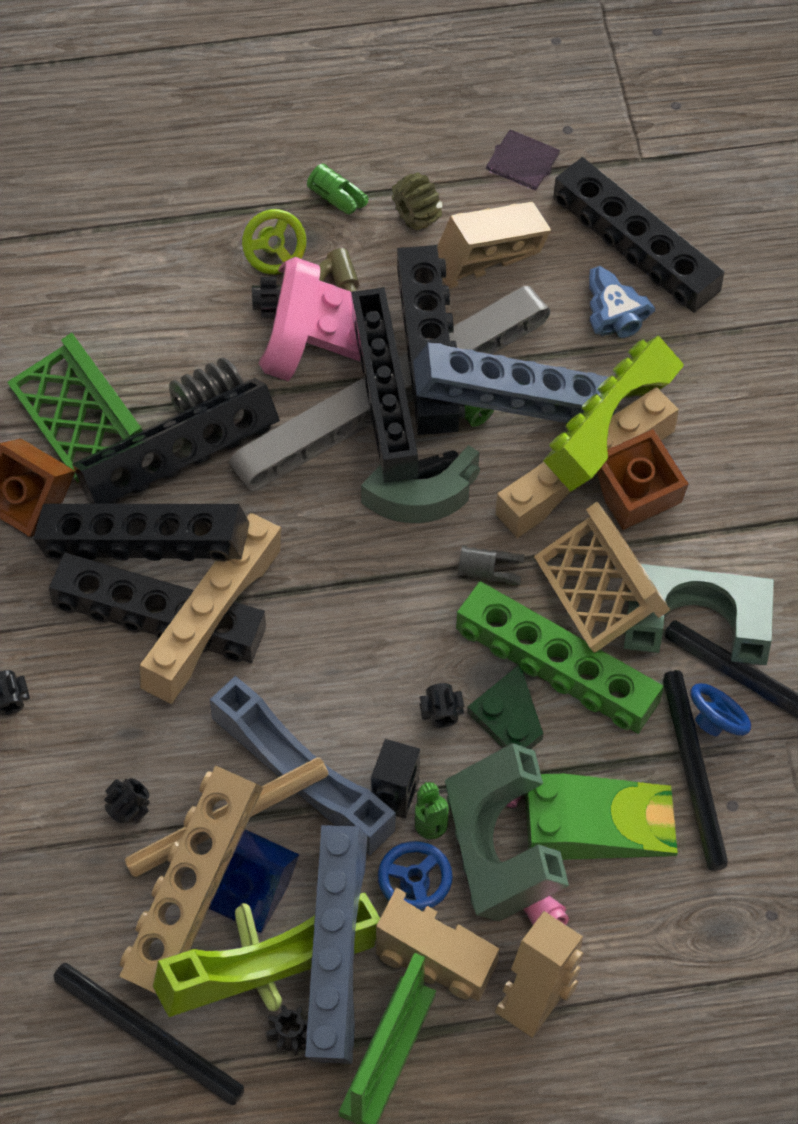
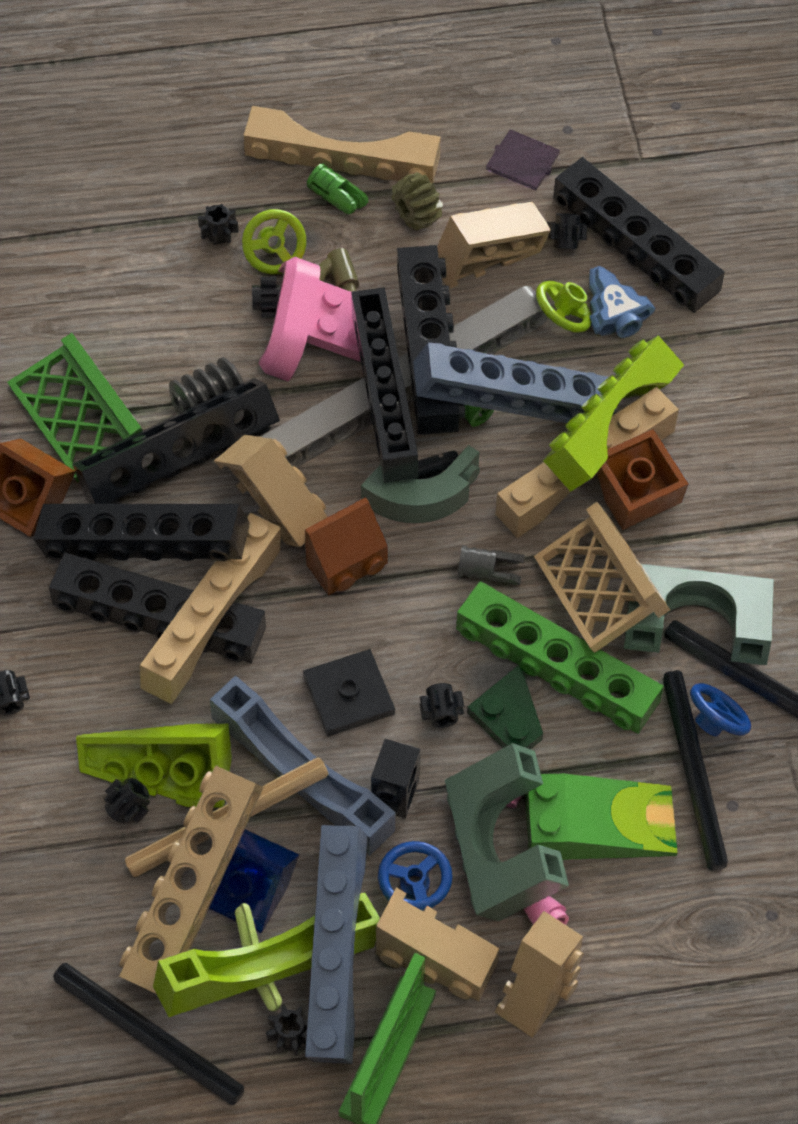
bright green hinge [415,782,449,839] -> none
none -> lime wedge [76,724,232,808]
none -> black gear [198,204,239,245]
none -> tan wedge [214,435,328,547]
none -> tan arch [244,106,441,183]
none -> black plate [303,649,395,737]
none -> dark orange slope [305,497,388,596]
none -> lime piece [536,281,592,333]
none -> black gear [547,213,588,249]

